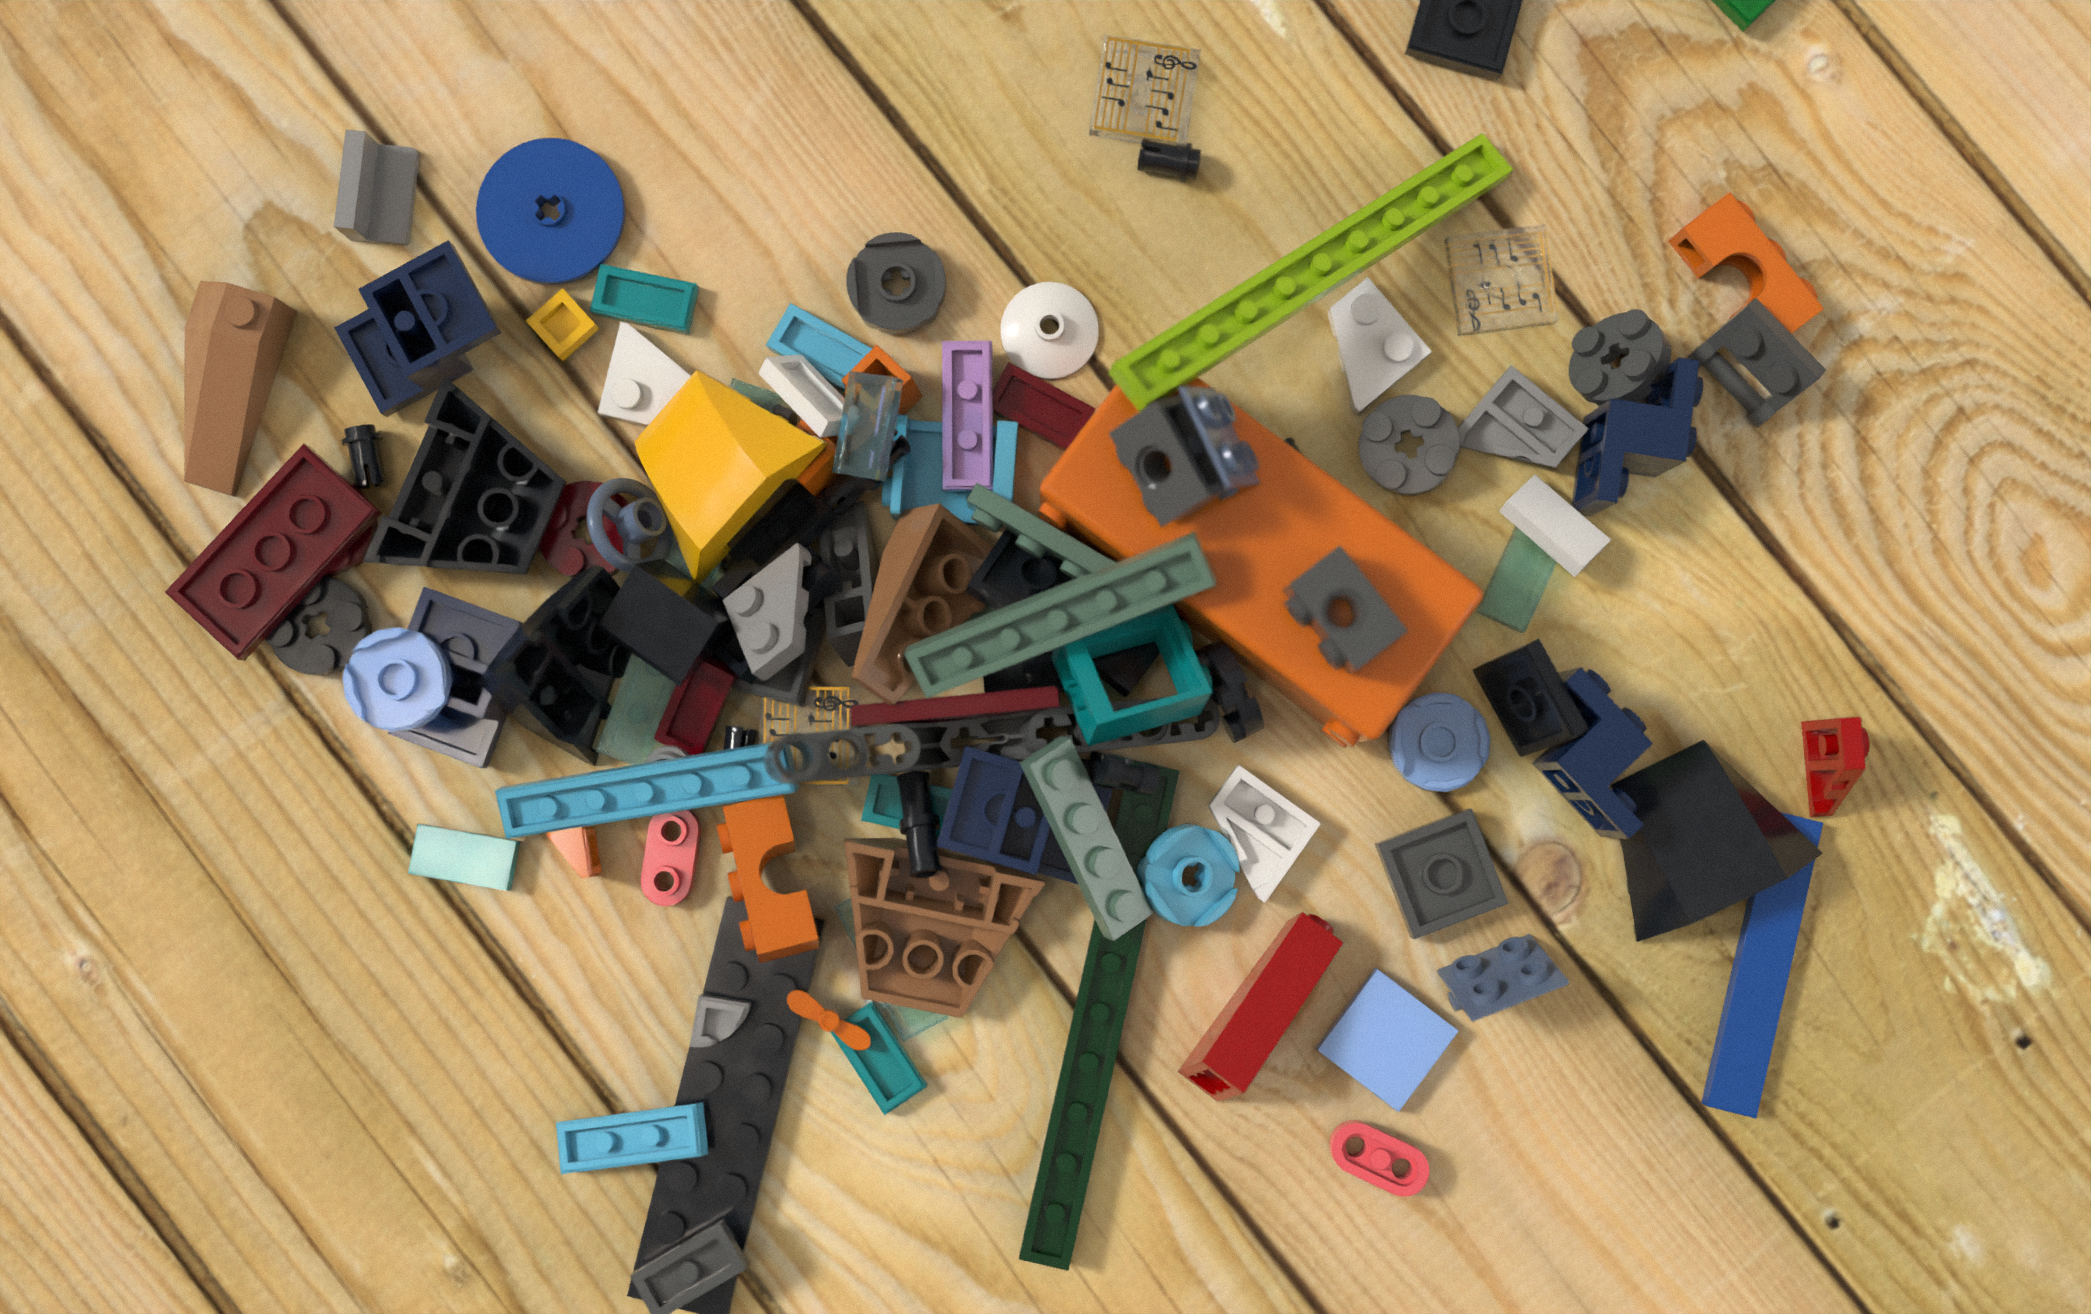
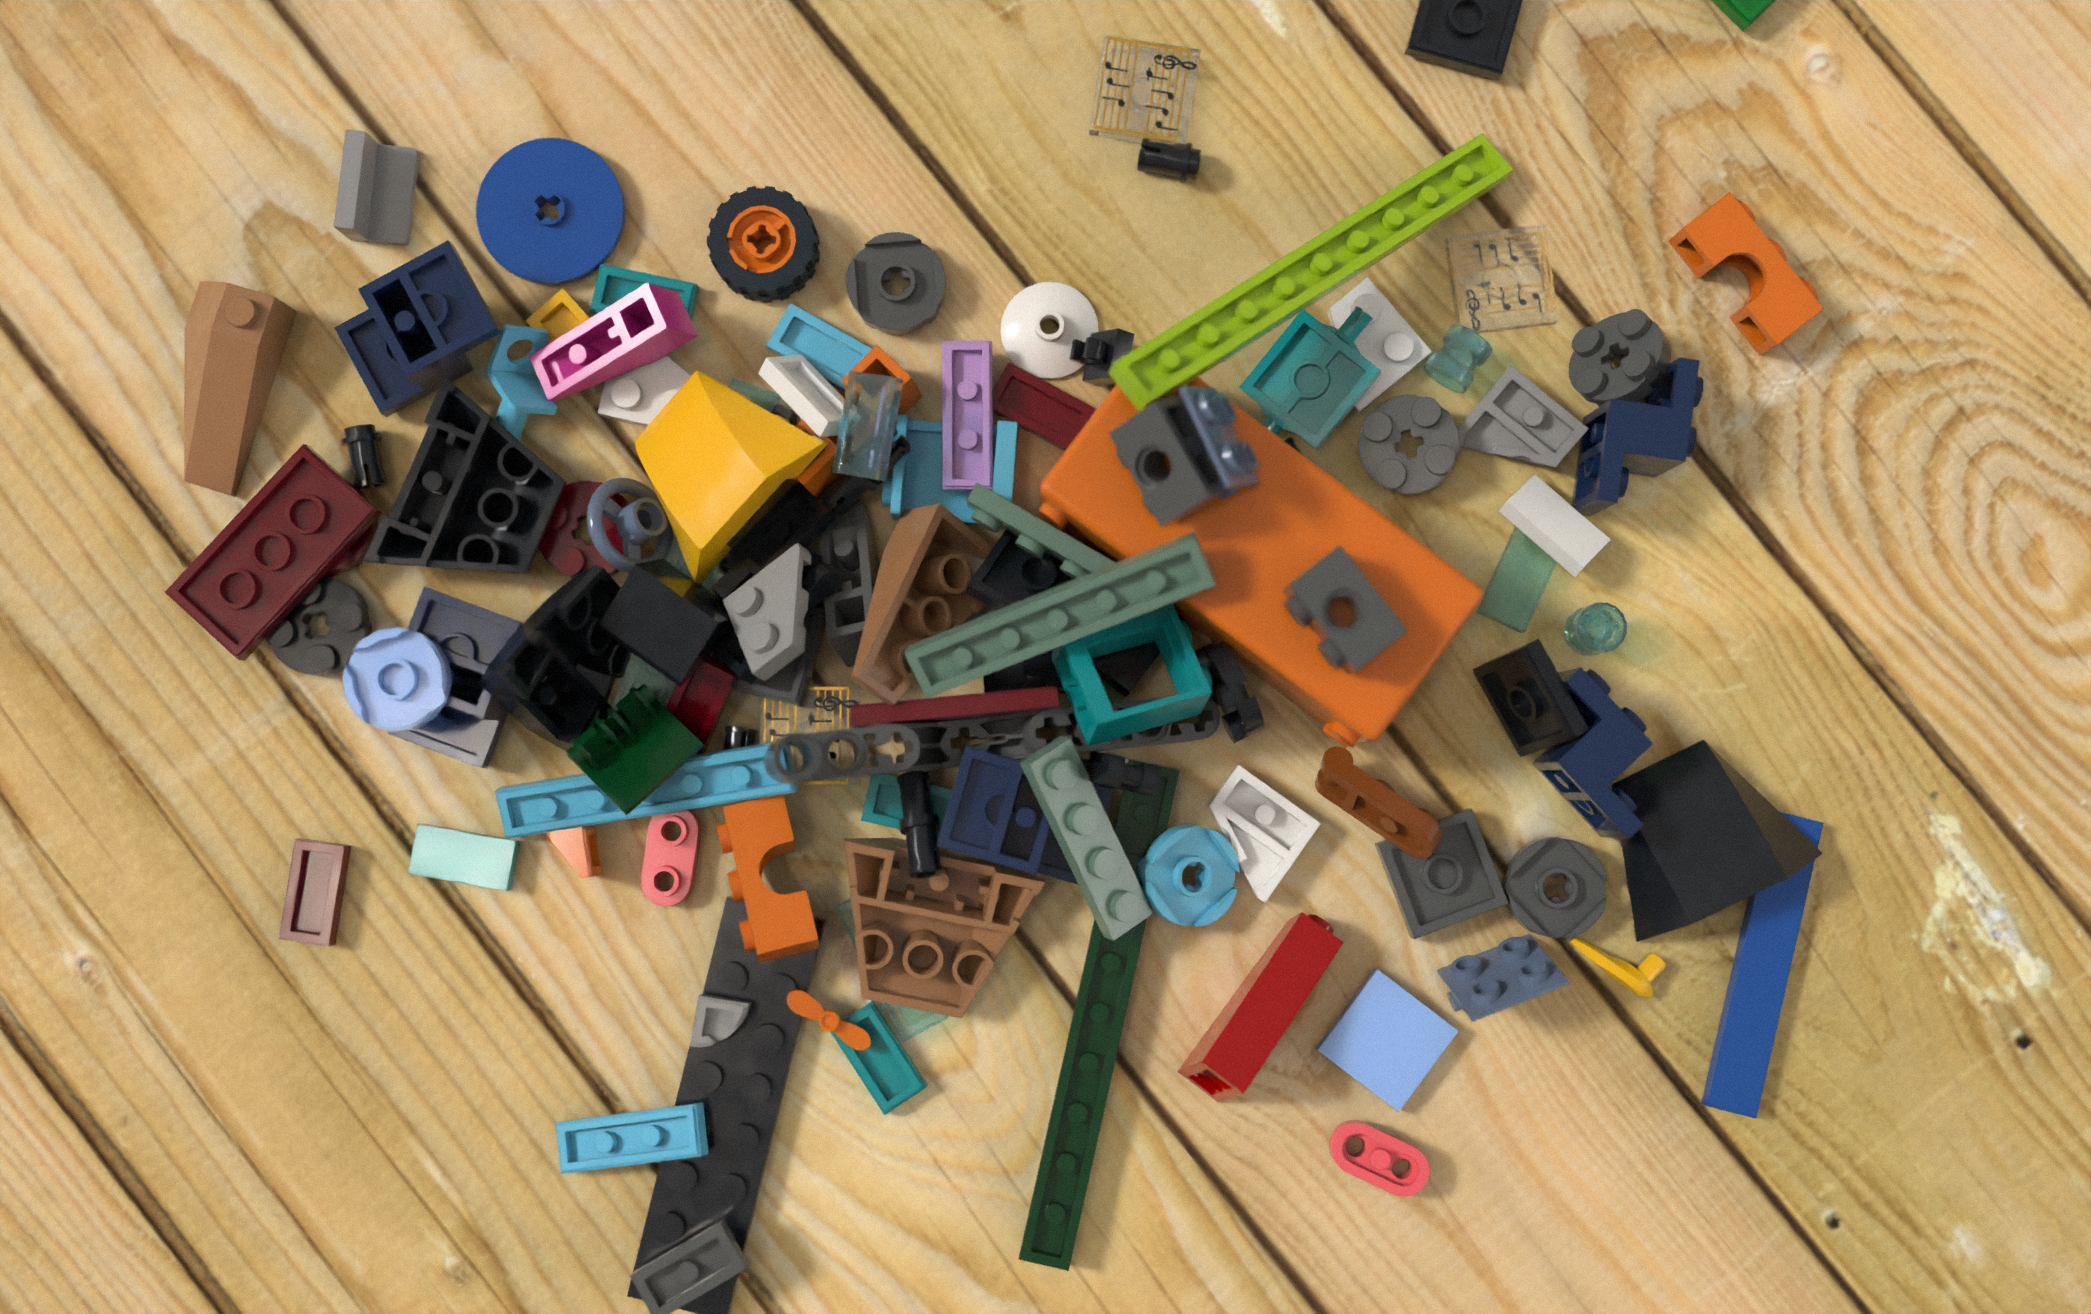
light blue tile [1388,692,1490,792] -> none
dark grey plate [1687,297,1826,428] -> none
red wing [1801,716,1870,817] -> none
none -> tile [279,839,352,946]
none -> medium azure bracket [485,325,558,441]
none -> dark pink slope [529,283,698,402]
none -> dark green hinge [566,683,704,815]
none -> black wheel [707,186,820,303]
none -> black tile [1069,328,1134,386]
none -> teal plate [1239,306,1382,451]
none -> dark orange plate [1315,746,1443,859]
none -> clear light blue wheel [1423,324,1493,394]
none -> dark grey plate [1501,837,1607,938]
none -> clear light blue wheel [1564,602,1627,656]
none -> yellow bar [1570,937,1666,997]

